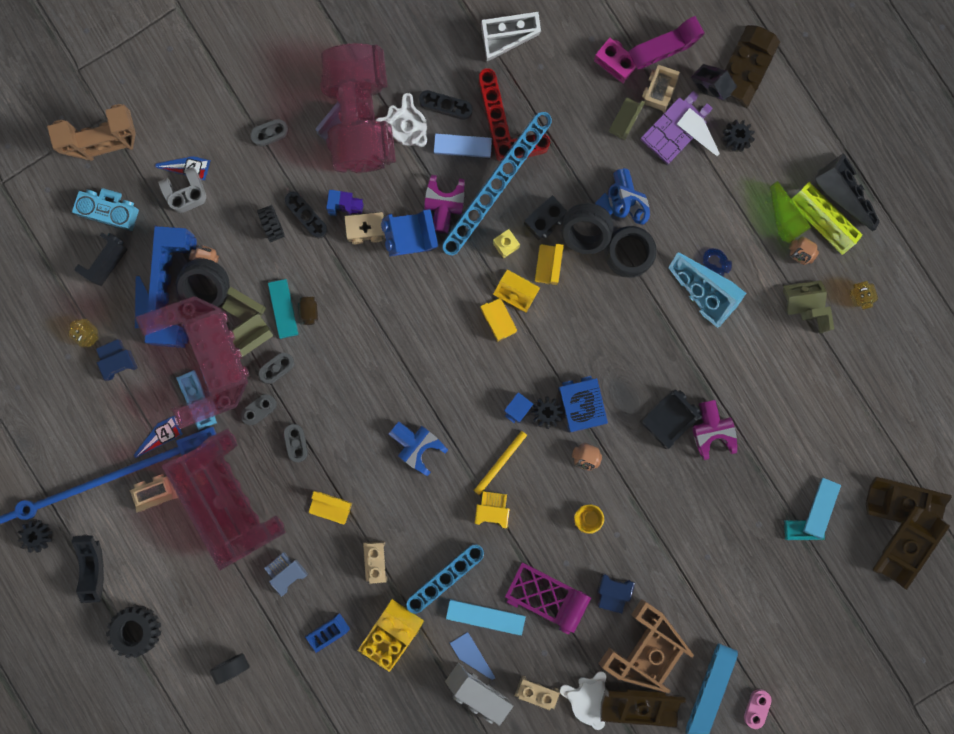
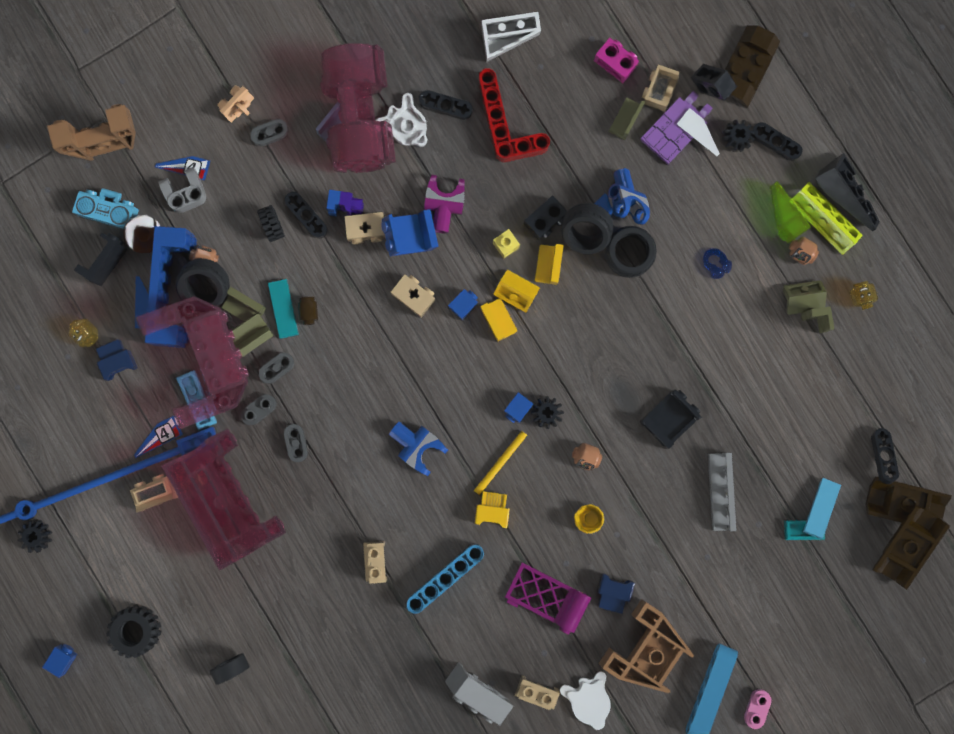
black arch [71,535,104,603] -> none
sand blue piece [264,552,309,597] -> none
blue slope [305,614,350,653] -> none
yellow panel [309,491,352,524] -> none
yellow slope [358,599,424,672] -> none
light blue tile [434,134,492,158] -> none
dark azure beam [442,112,552,255] -> none
medium azure tile [446,599,526,636] -> none
medium blue sticker [450,632,495,680] -> none
blue panel [558,376,608,433] -> none
dark brown piece [600,689,686,727] -> none
magenta beam [629,16,705,70] -> none
medium azure wedge [668,252,747,328] -> none
magenta connector [693,400,737,460] -> none
none -> blue brick [42,644,77,678]
none -> tile [123,215,161,253]
none -> light nougat hips [218,85,254,123]
none -> tan brick [391,275,435,318]
none -> blue brick [448,289,478,320]
none -> light grey fence [708,453,736,531]
none -> black beam [752,122,802,161]
none -> black beam [871,428,899,484]

